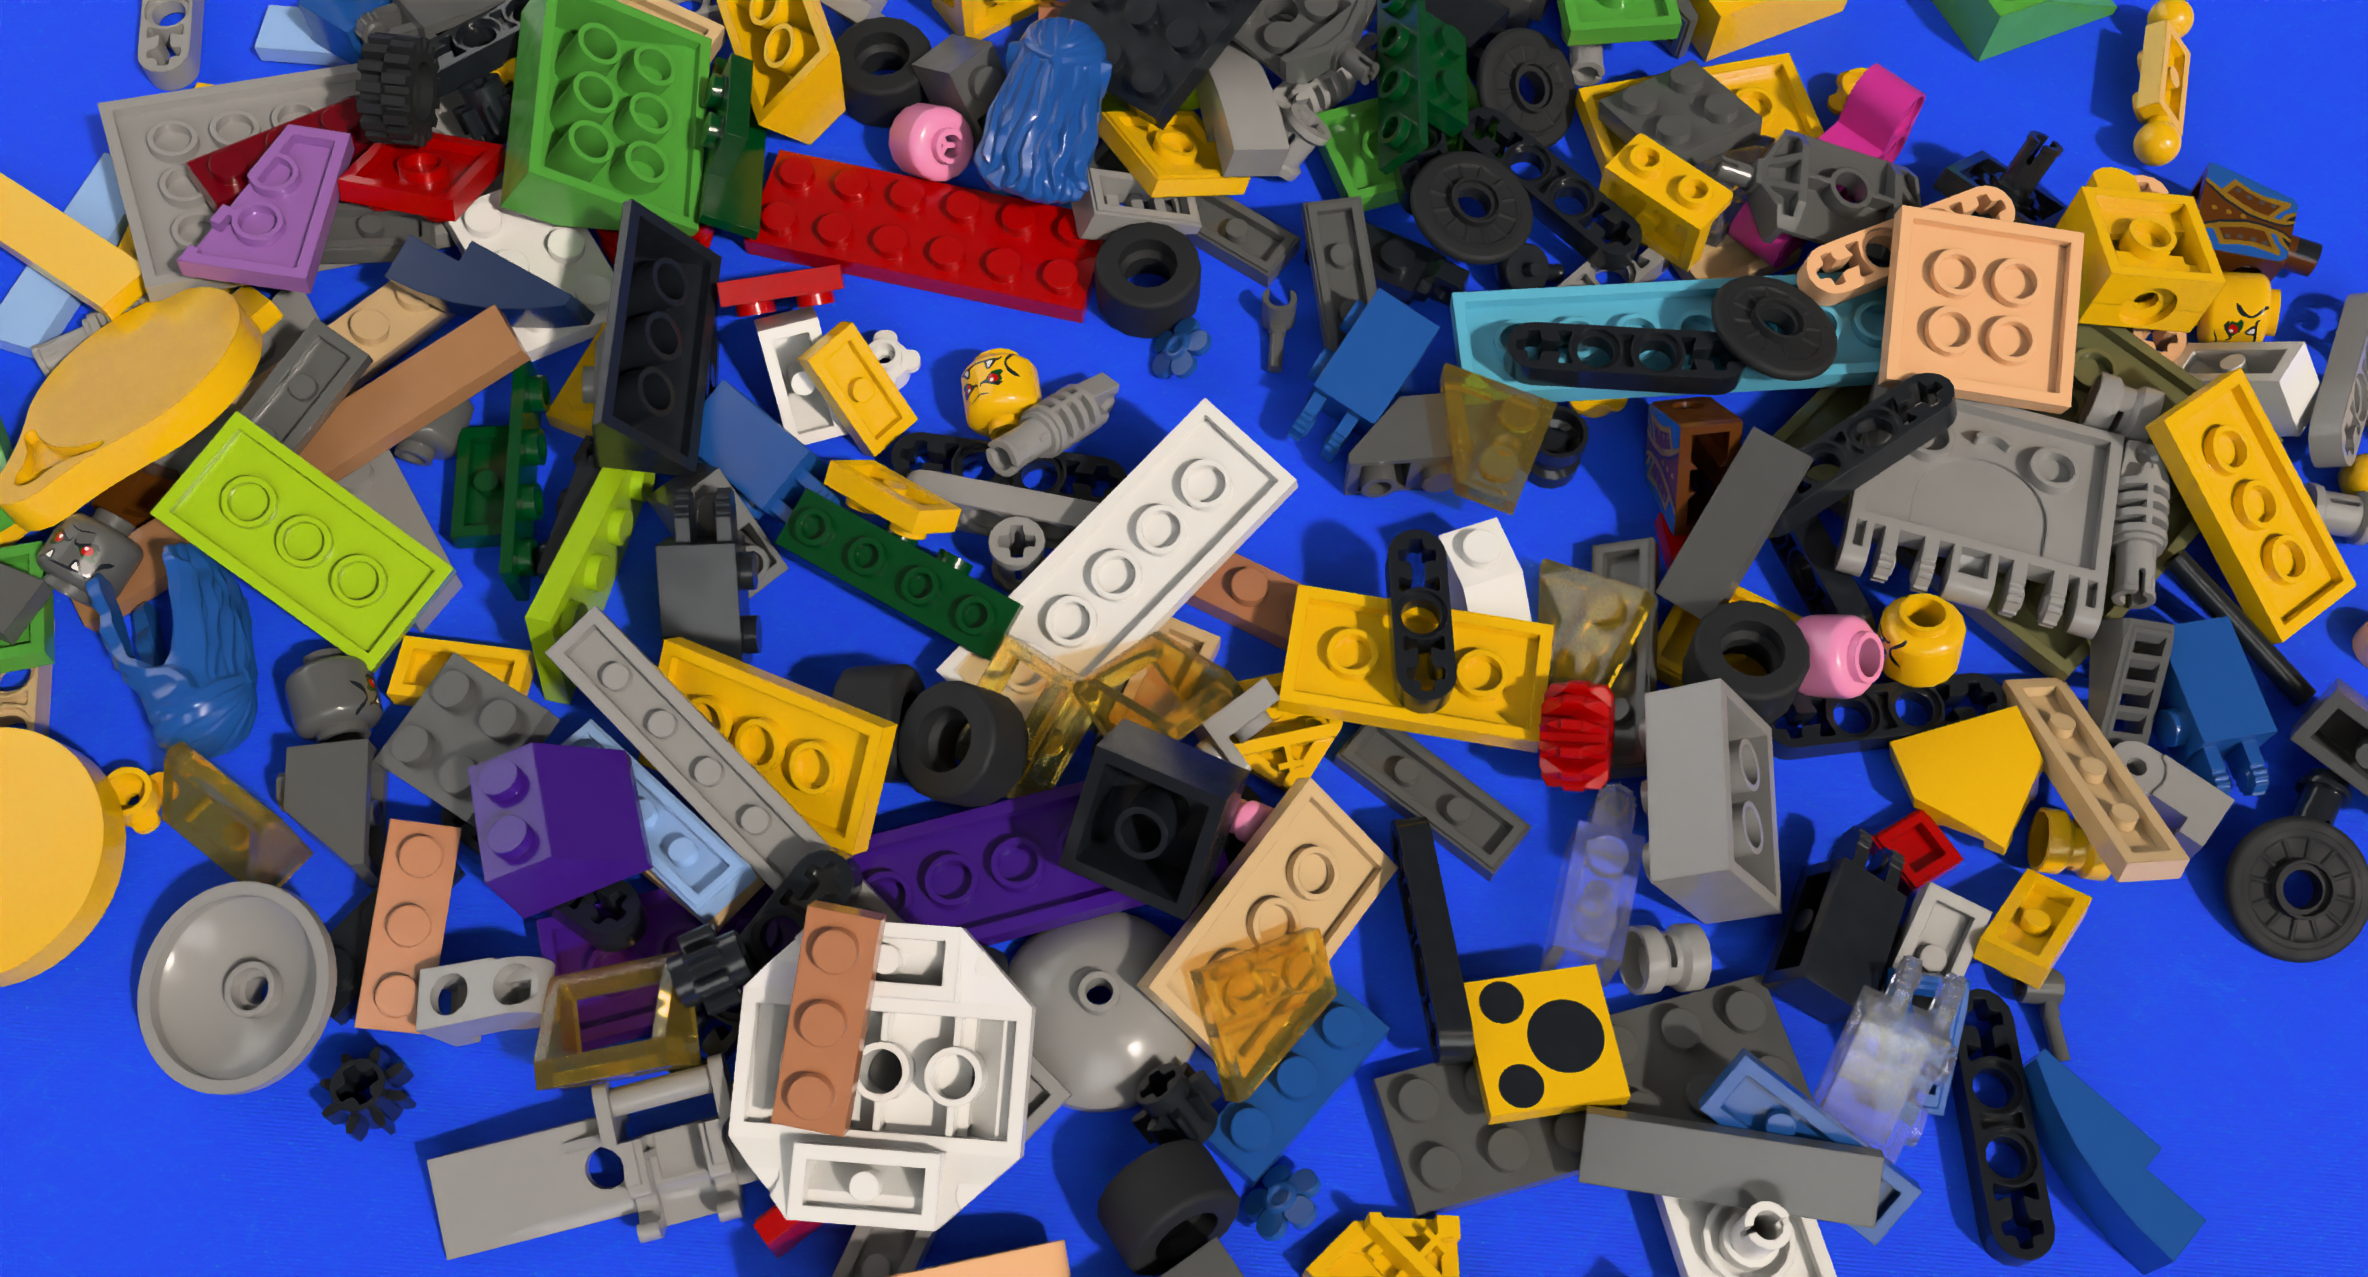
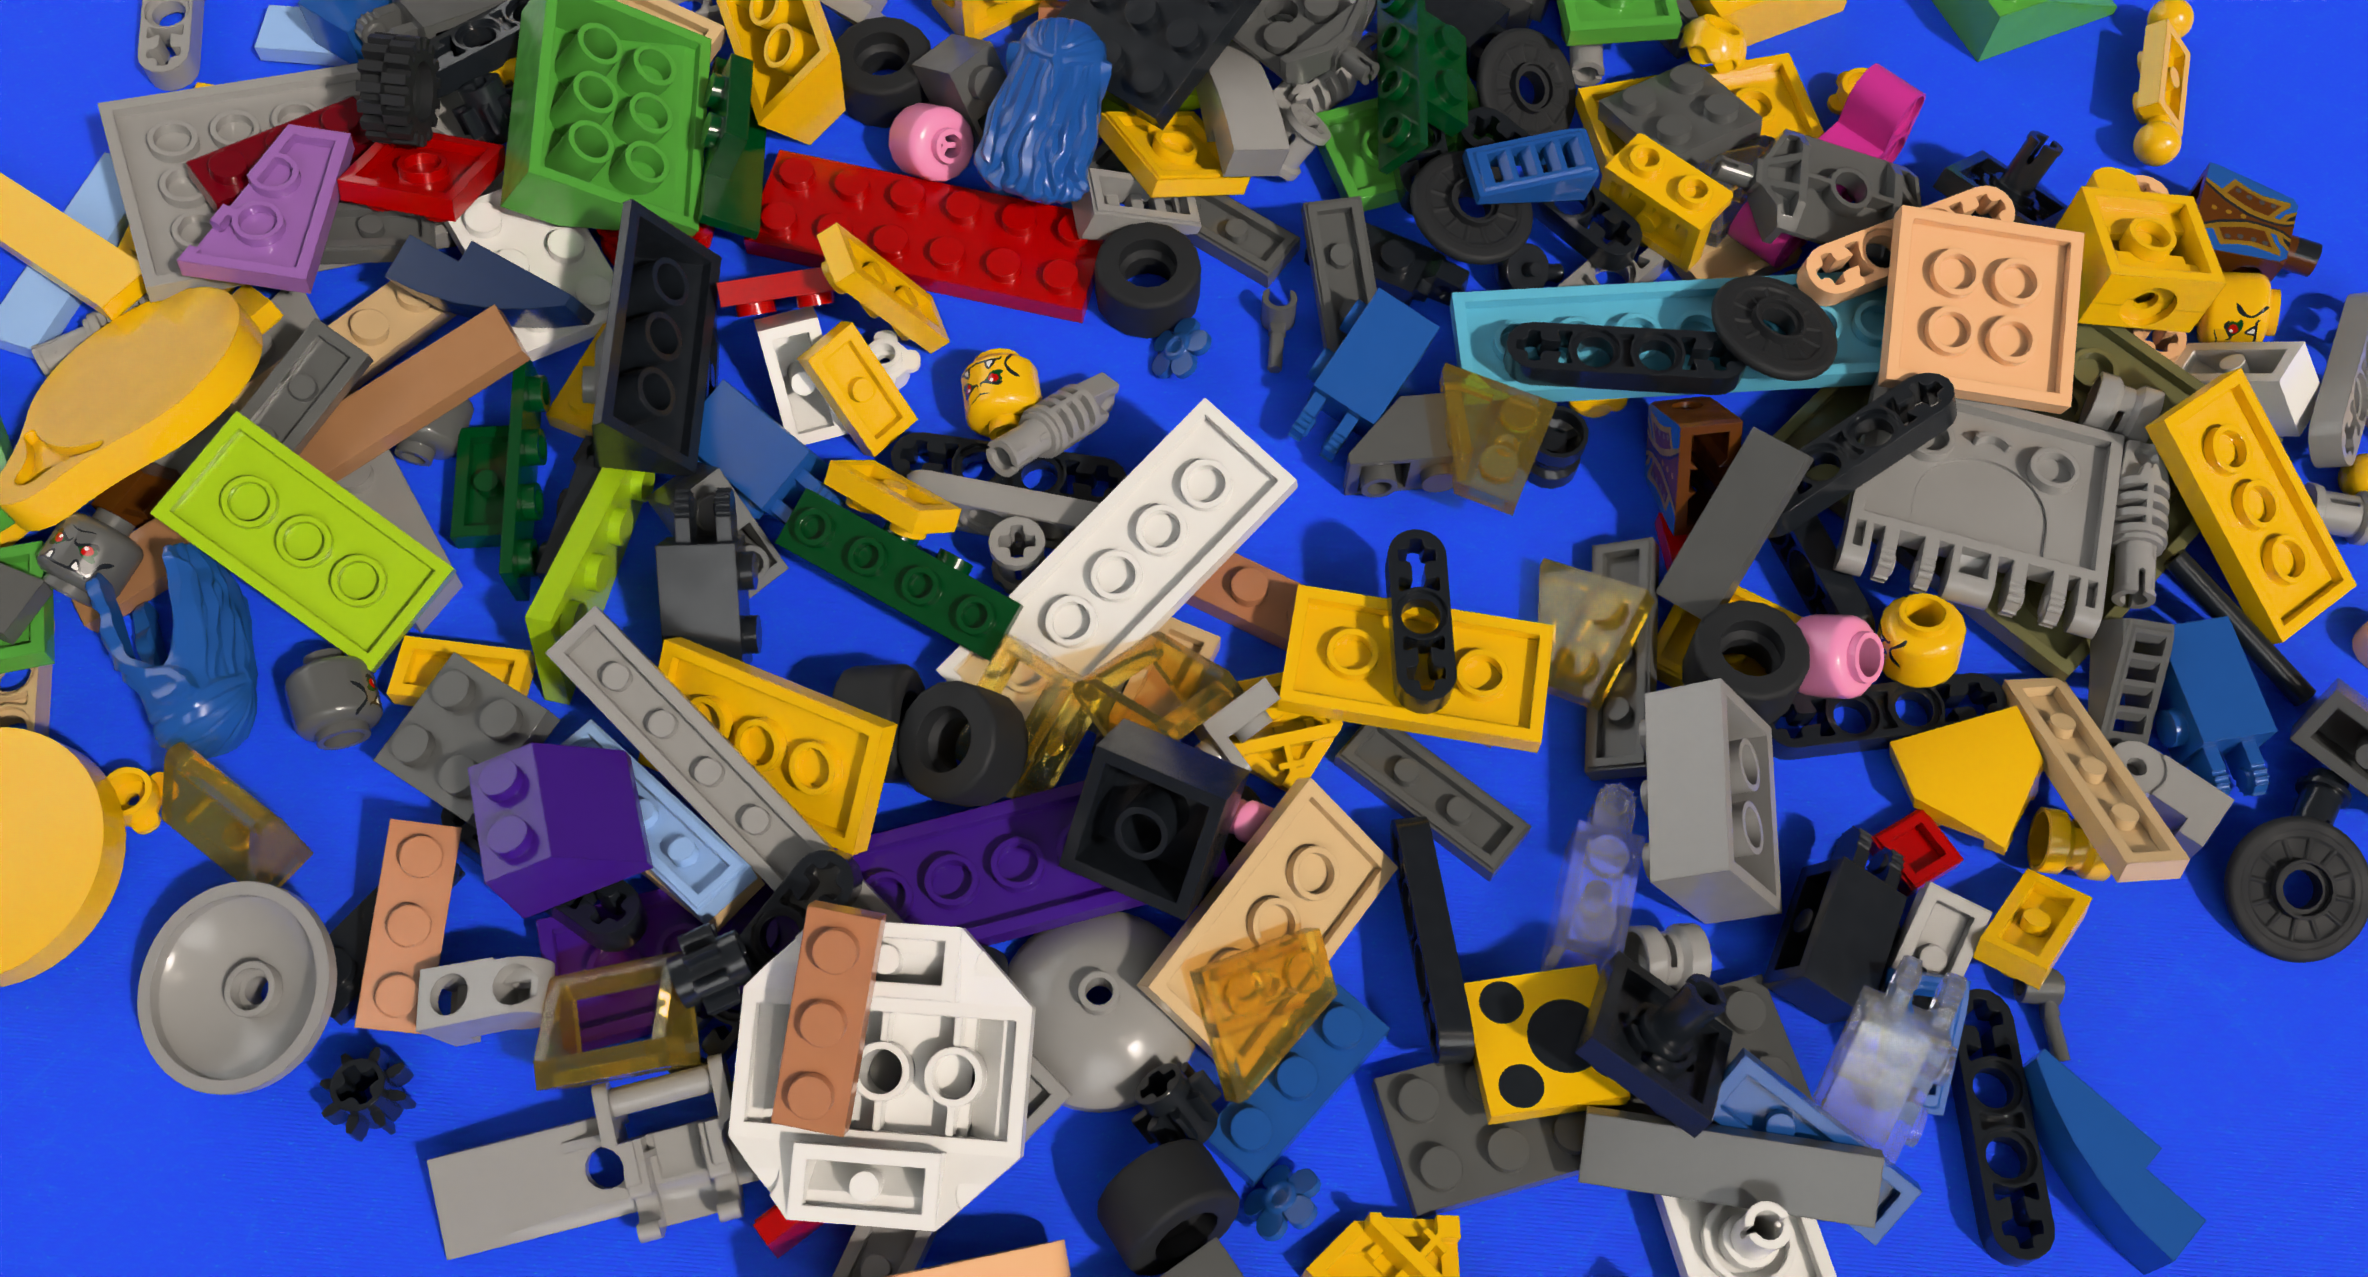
dark grey slope [276,738,389,888] -> none
white slope [1438,517,1532,622] -> none
red gear [1538,680,1616,792] -> none
none -> yellow plate [817,222,950,354]
none -> blue slope [1462,128,1599,205]
none -> black plate [1575,951,1733,1138]
none -> yellow plate [1679,14,1747,74]

